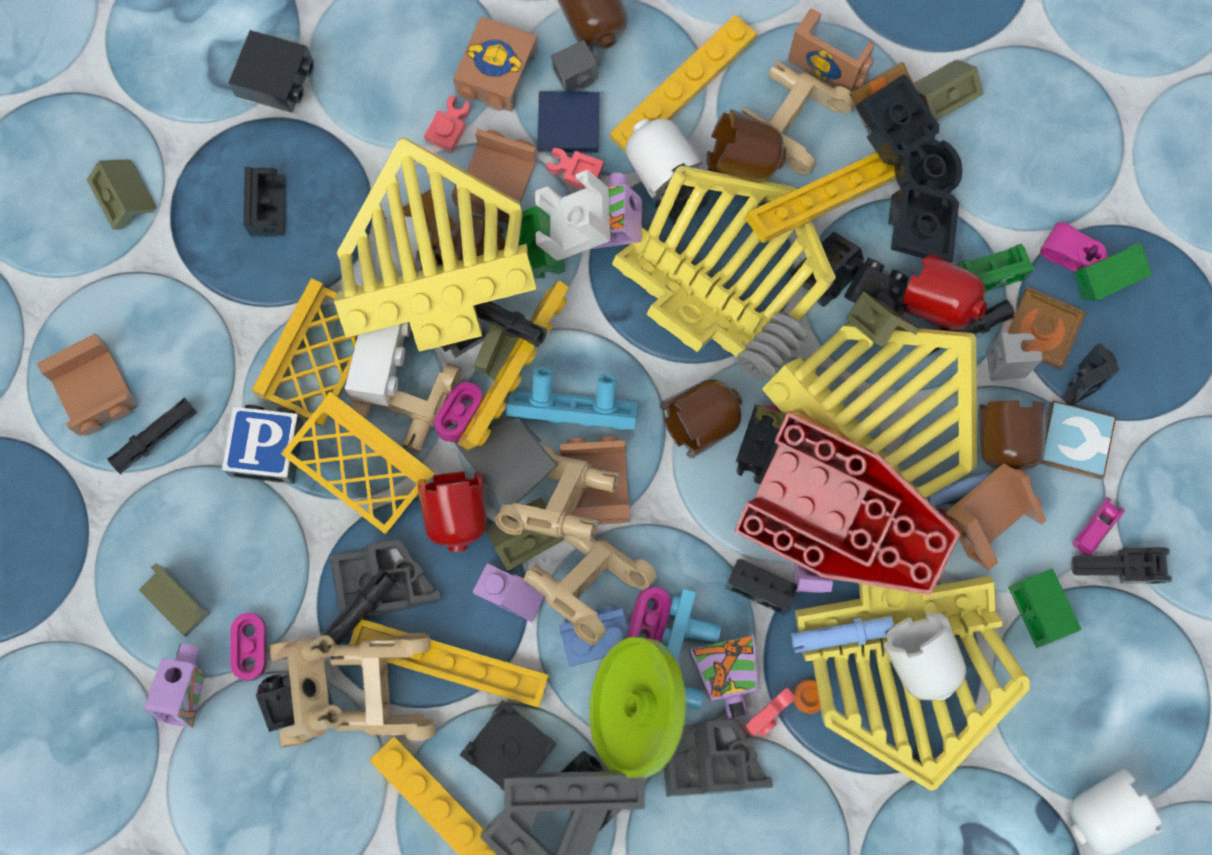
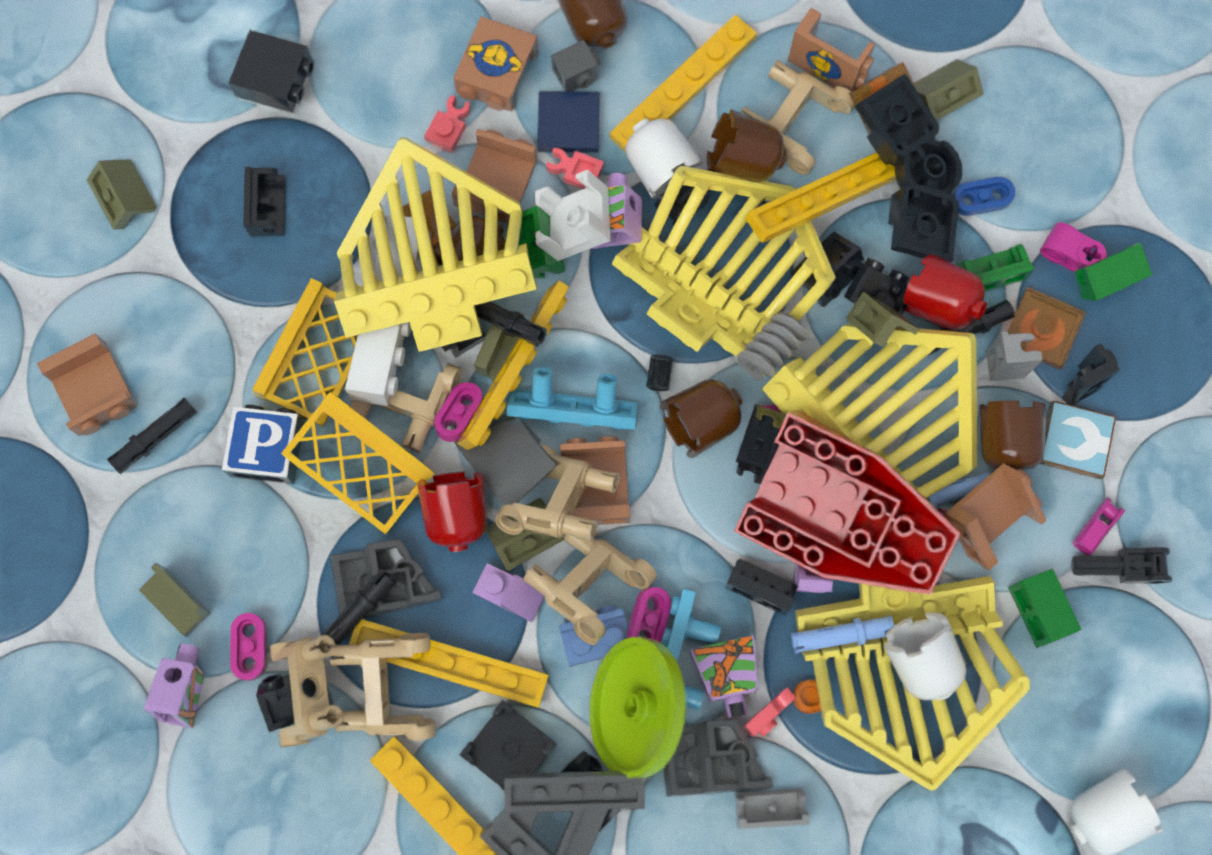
none -> black piece [646,354,674,391]
none -> light grey hinge [734,789,810,829]
none -> blue plate [953,177,1015,216]

